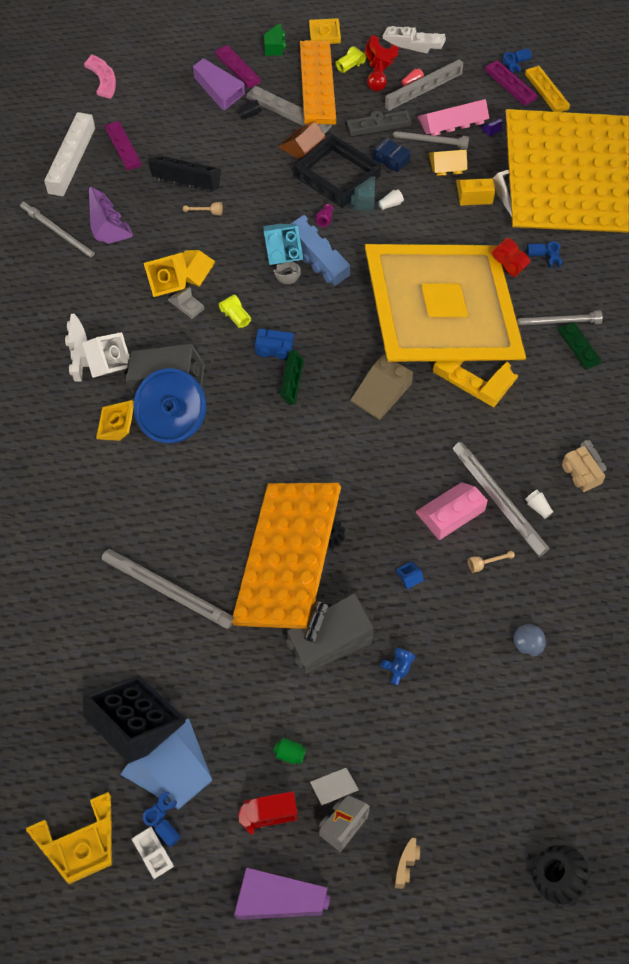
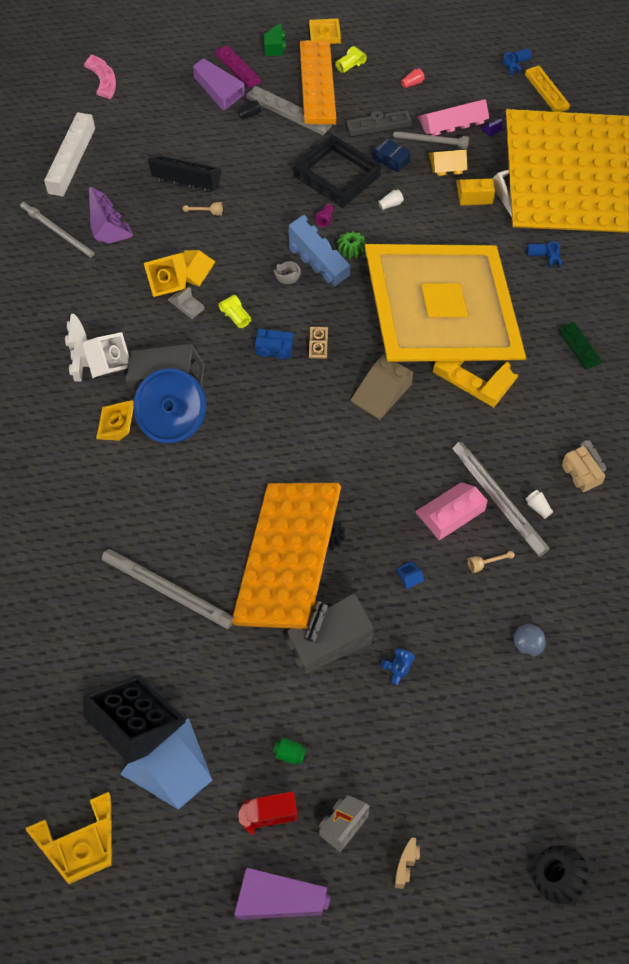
magenta plate [104,121,142,171] -> none
white slope [132,827,174,879] -> none
blue bar [143,792,181,847] -> none
medium azure slope [264,224,303,265] -> none
dark orange slope [278,121,326,159] -> none
dark green plate [280,350,304,405] -> none
white sticker [310,768,359,805] -> none
clear light blue slope [351,176,375,212] -> none
red piece [365,35,399,92] -> none
white slope [383,26,446,53] -> none
light grey plate [385,59,463,111] -> none
magenta plate [485,60,537,106] -> none
red brick [492,237,530,277] -> none
light grey piece [517,310,602,325] -> none
none -> tan slope [309,327,328,359]
none -> bright green gear [337,231,365,259]

